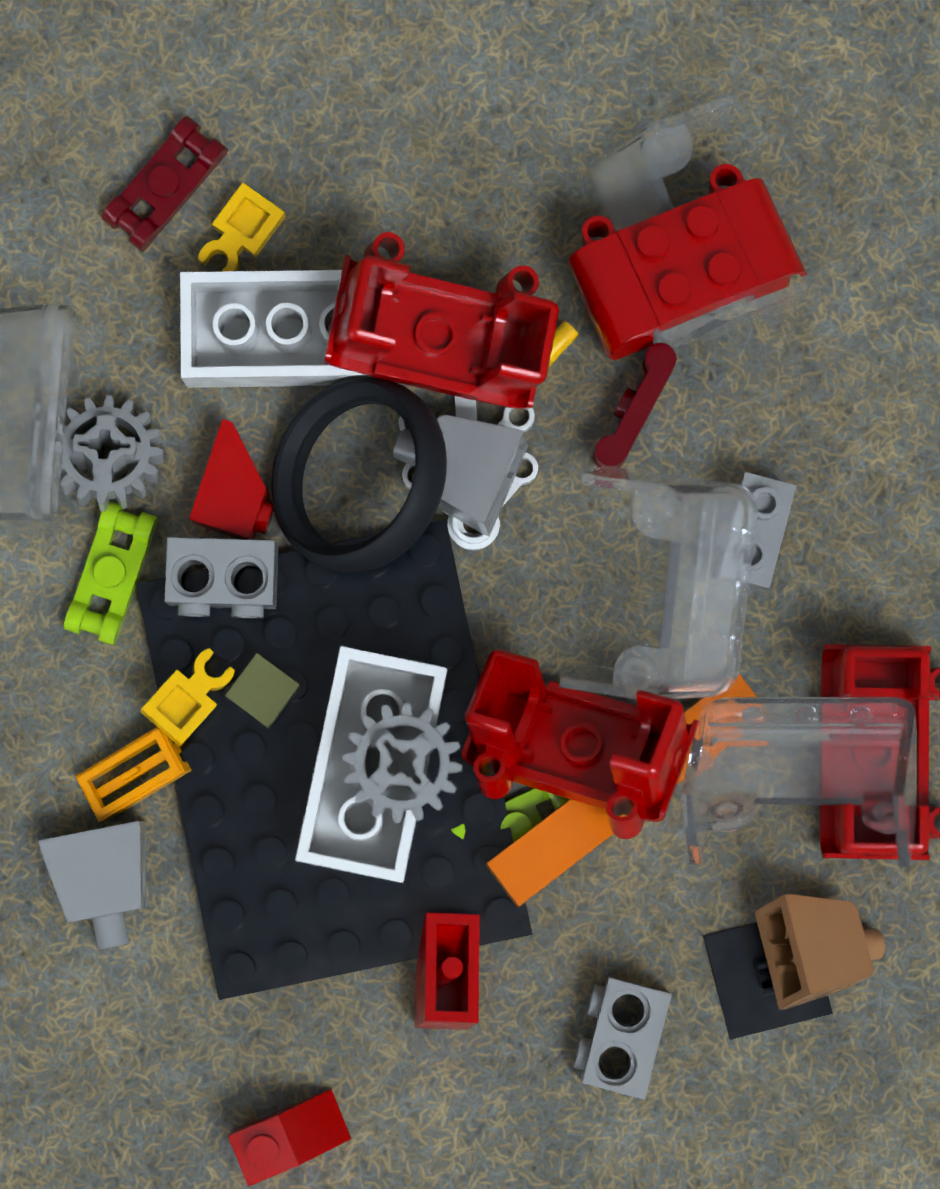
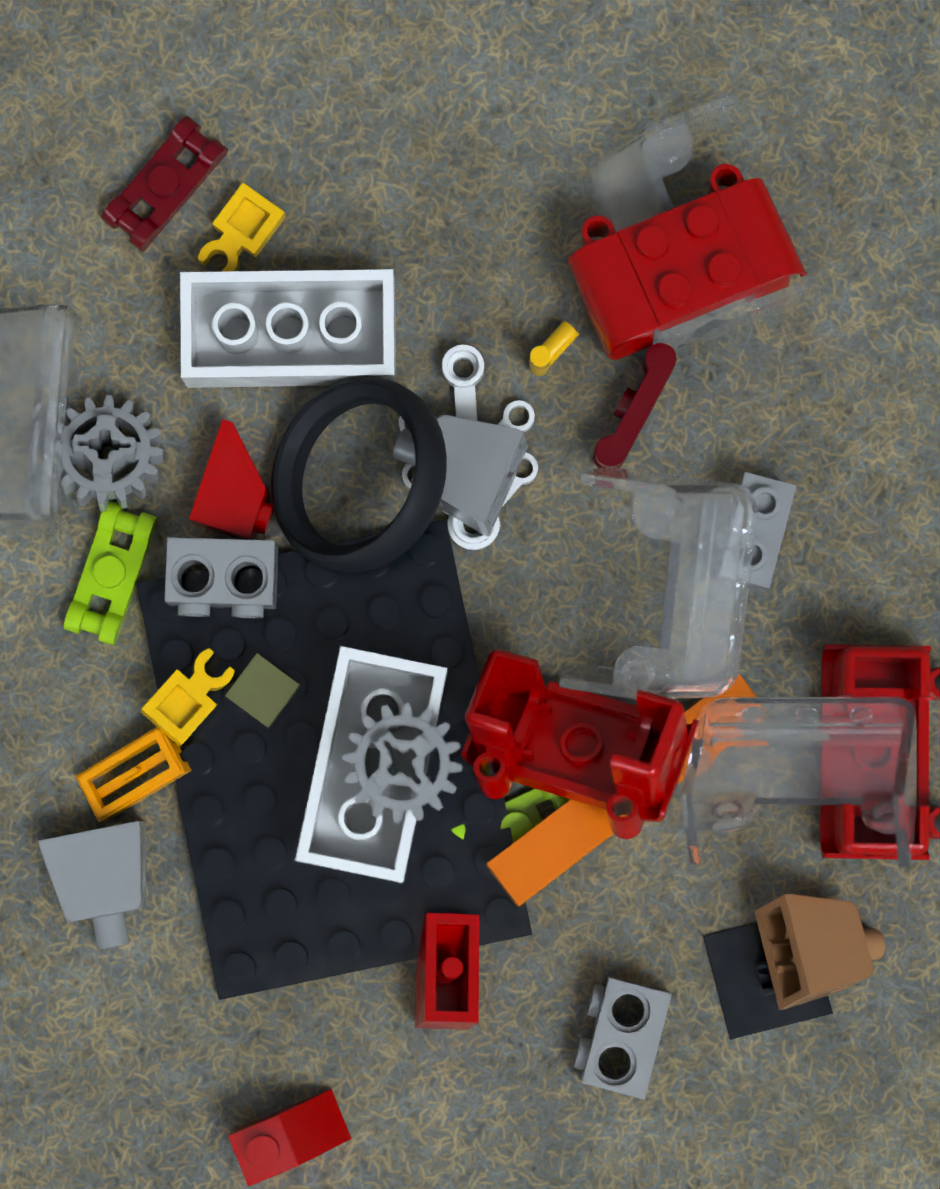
red container [324,232,559,409] -> none

